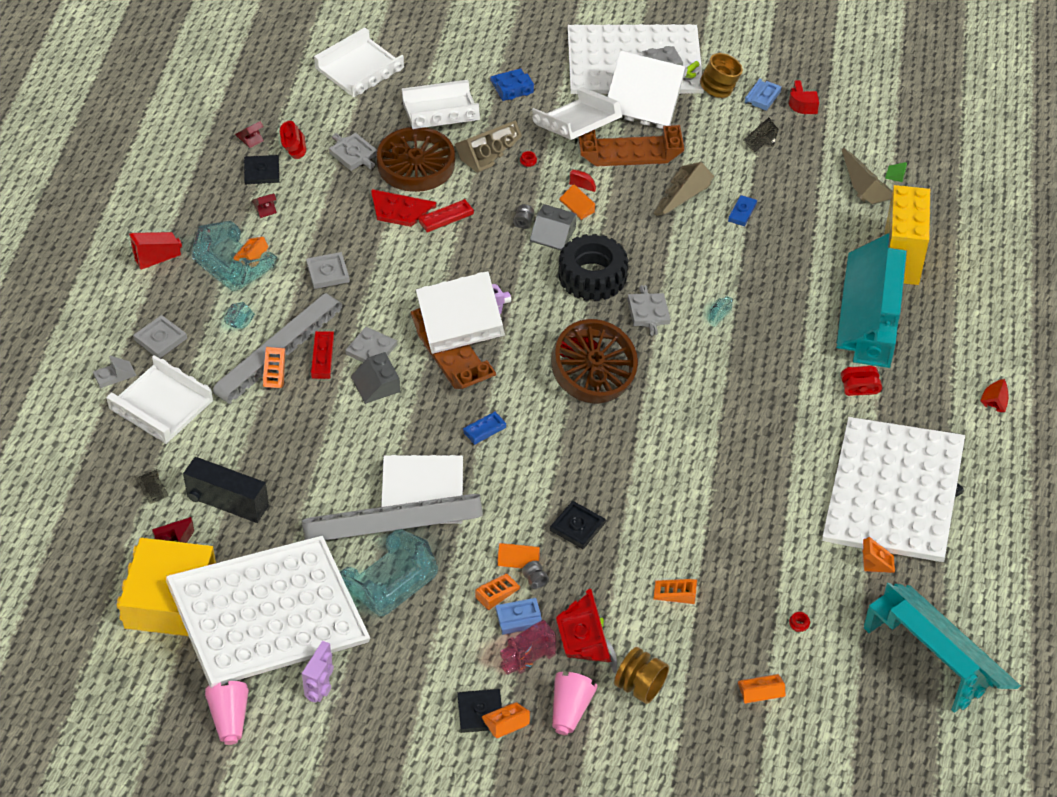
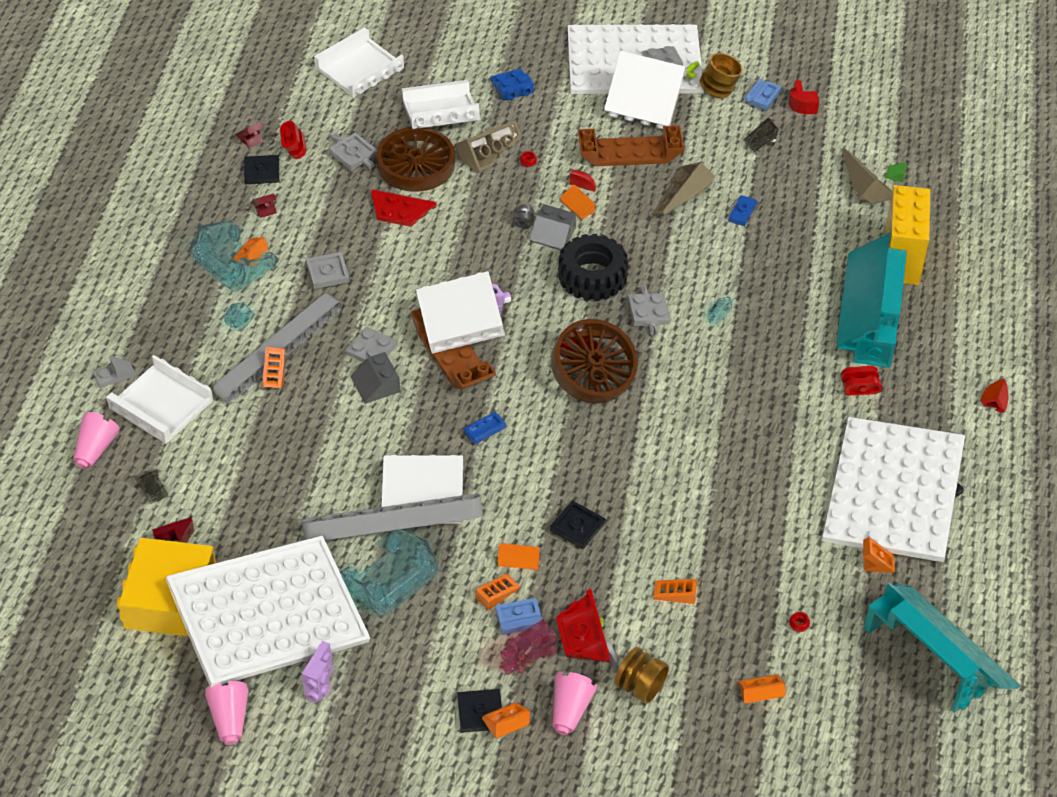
red slope [129,232,182,270] -> none
light grey plate [133,315,187,358] -> none
black brick [183,456,269,523] -> none
red plate [311,331,334,379] -> none
red plate [419,199,474,232] -> none
flat silver wheel [522,561,549,590] -> none
white panel [532,87,622,140] -> none
none -> bright pink cone [73,412,120,469]

